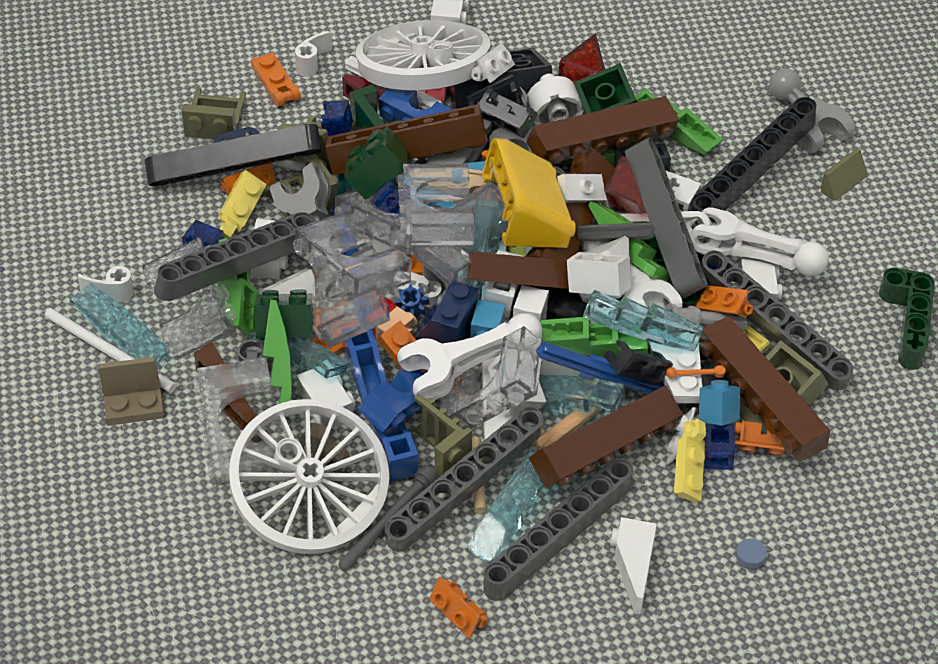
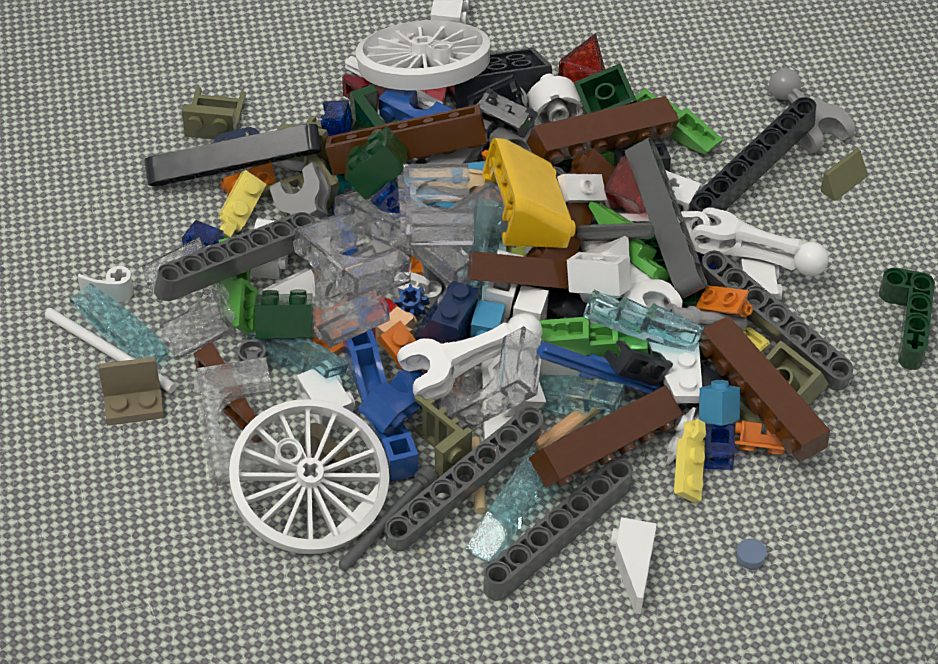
orange plate [251,52,301,107] -> none
bright green slope [262,300,291,420] -> none
white panel [295,31,332,77] -> none
orange hinge [429,577,489,639] -> none
white hinge [471,43,515,83] -> none
orange hinge [666,365,726,378] -> none

